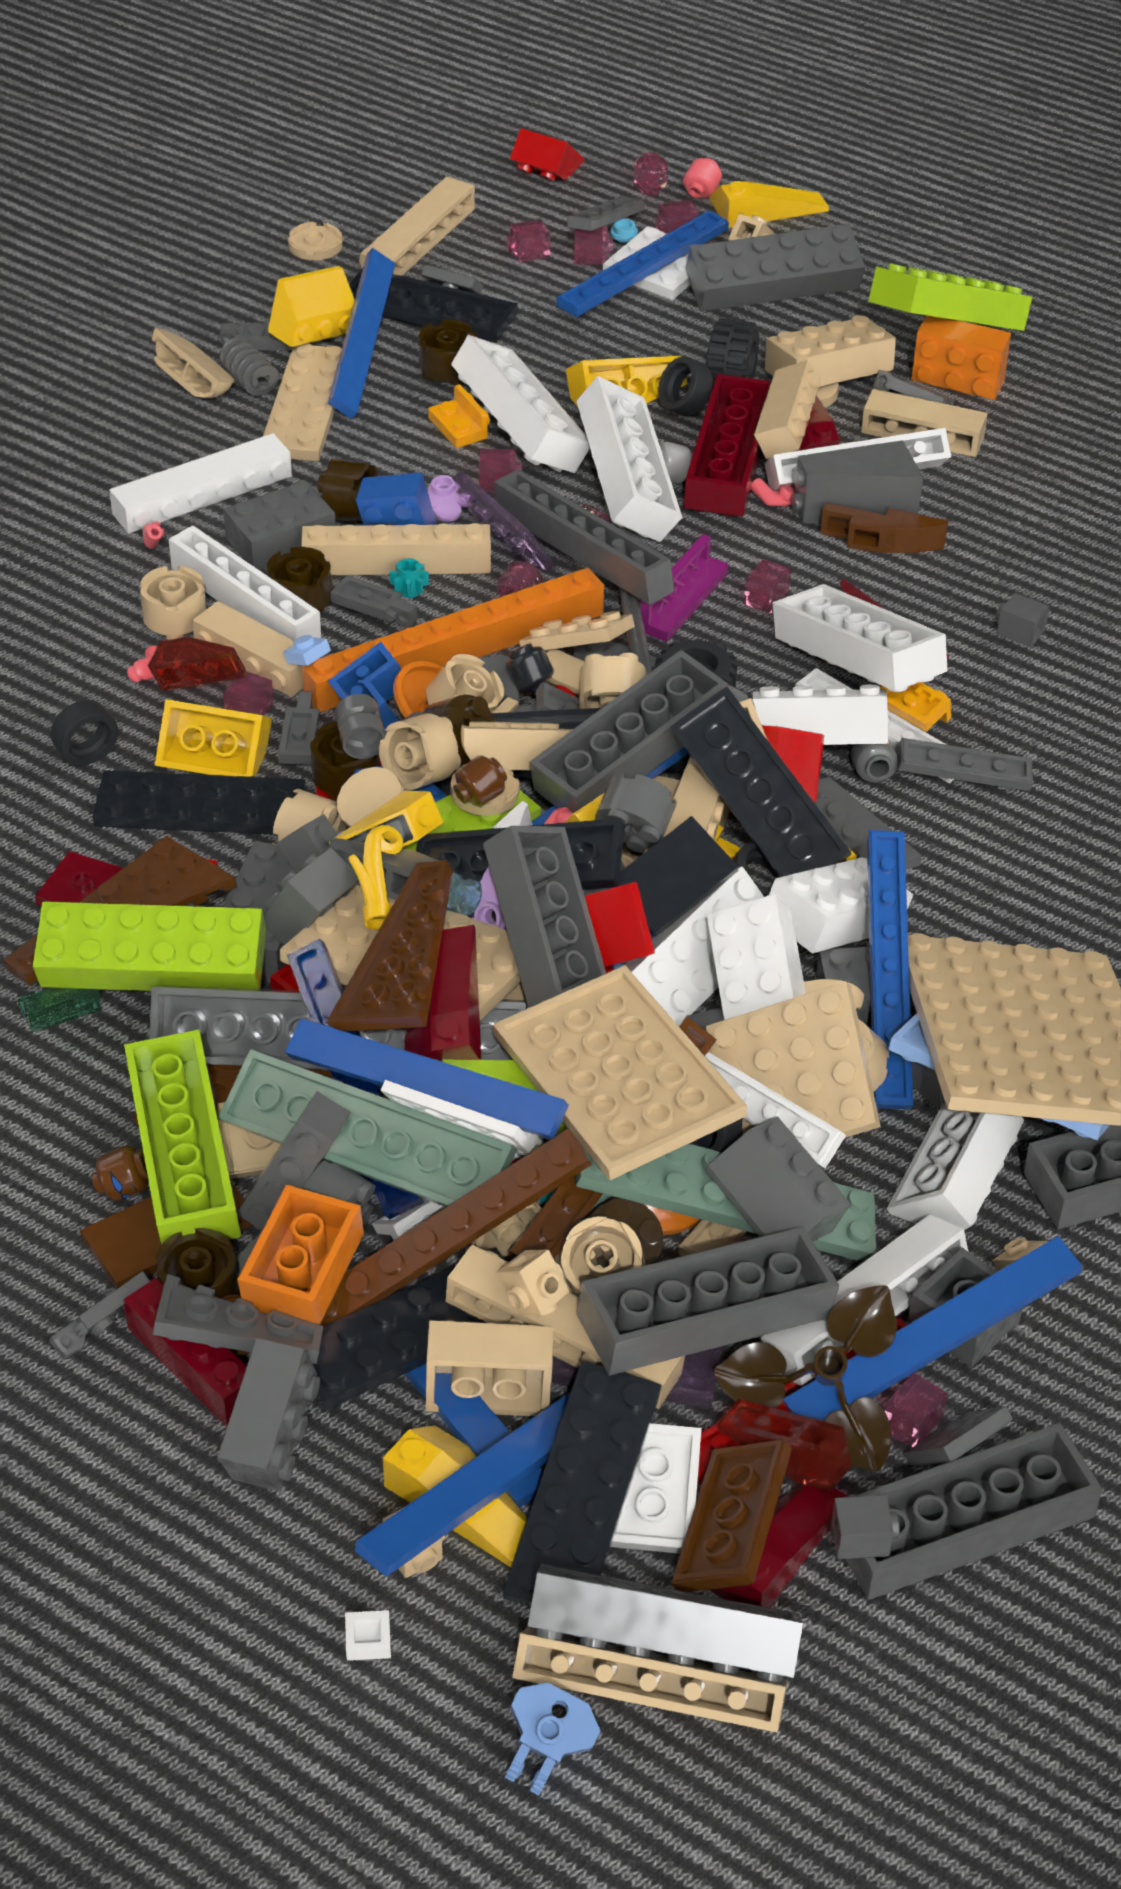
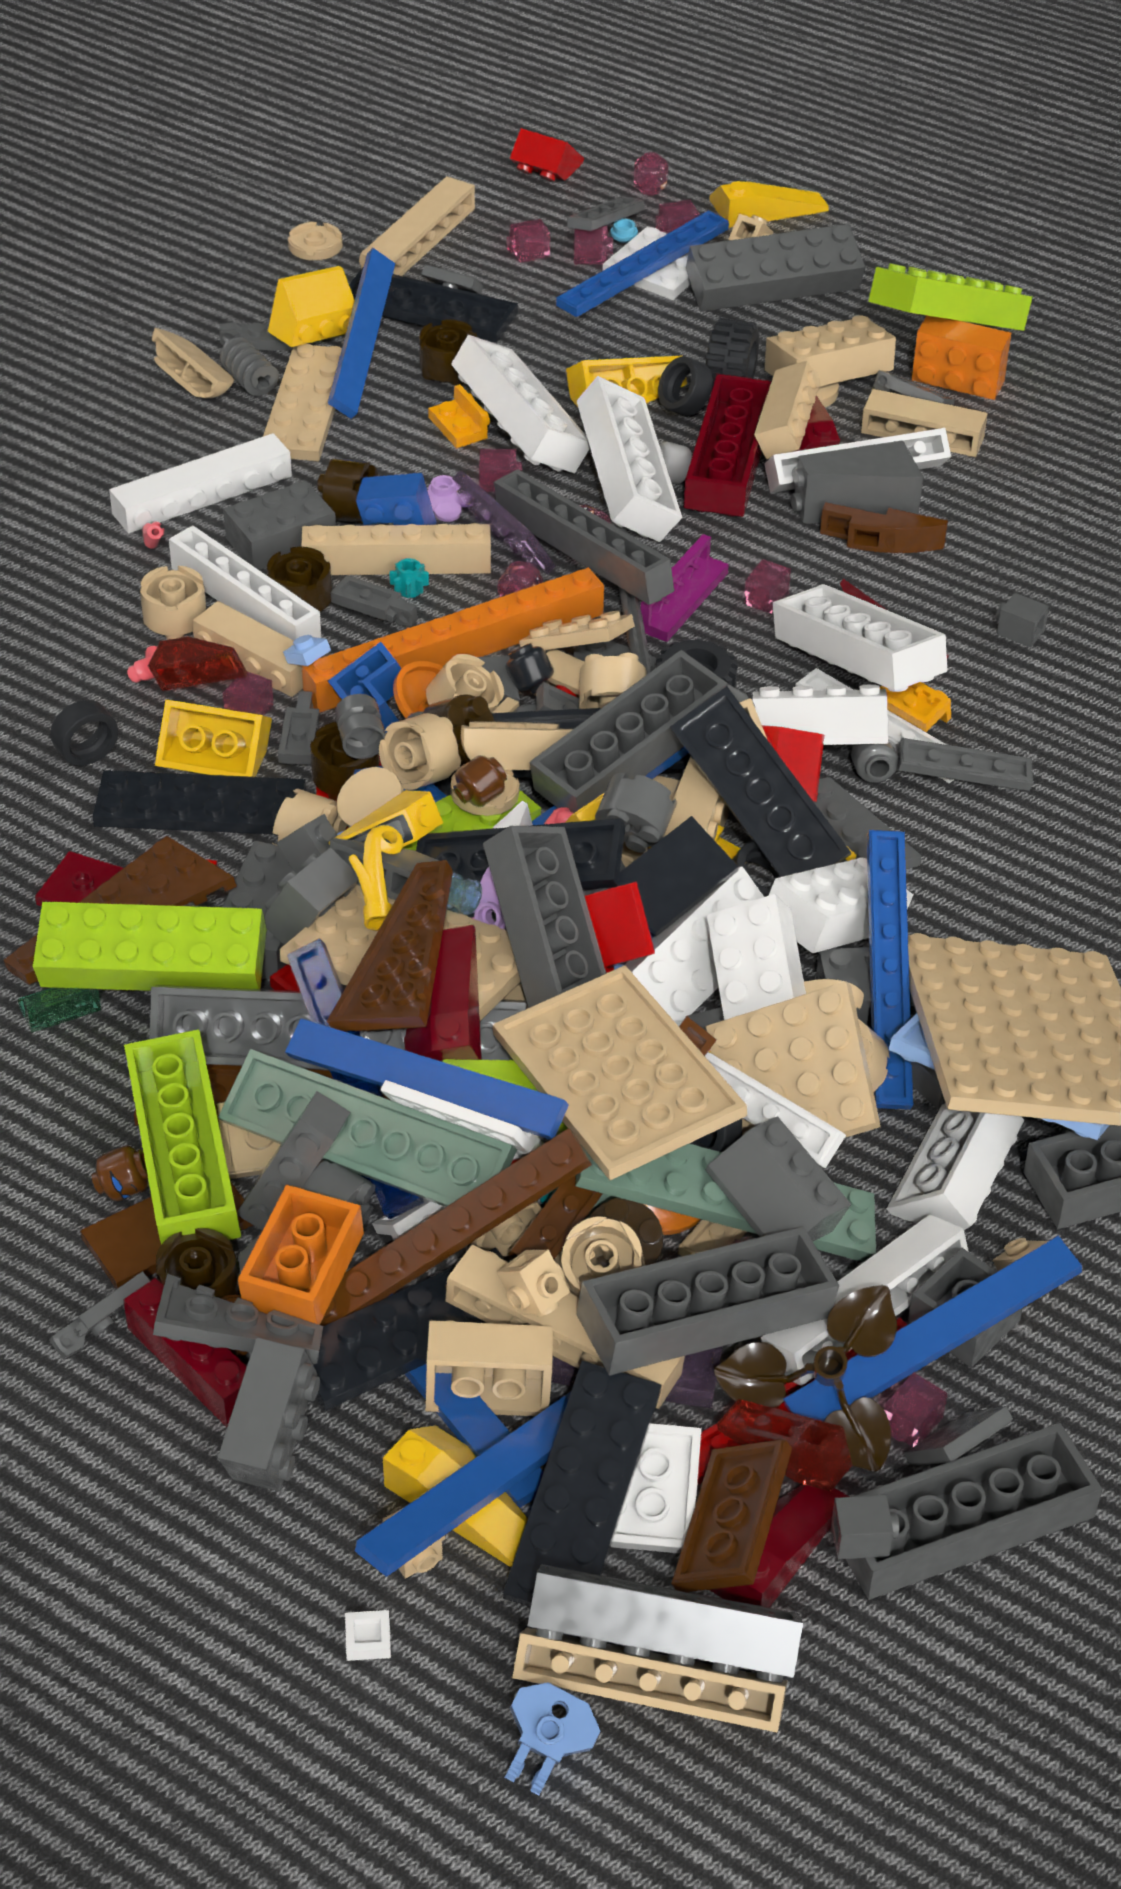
coral head [683,158,722,198] -> none
coral arm [751,478,795,507] -> none

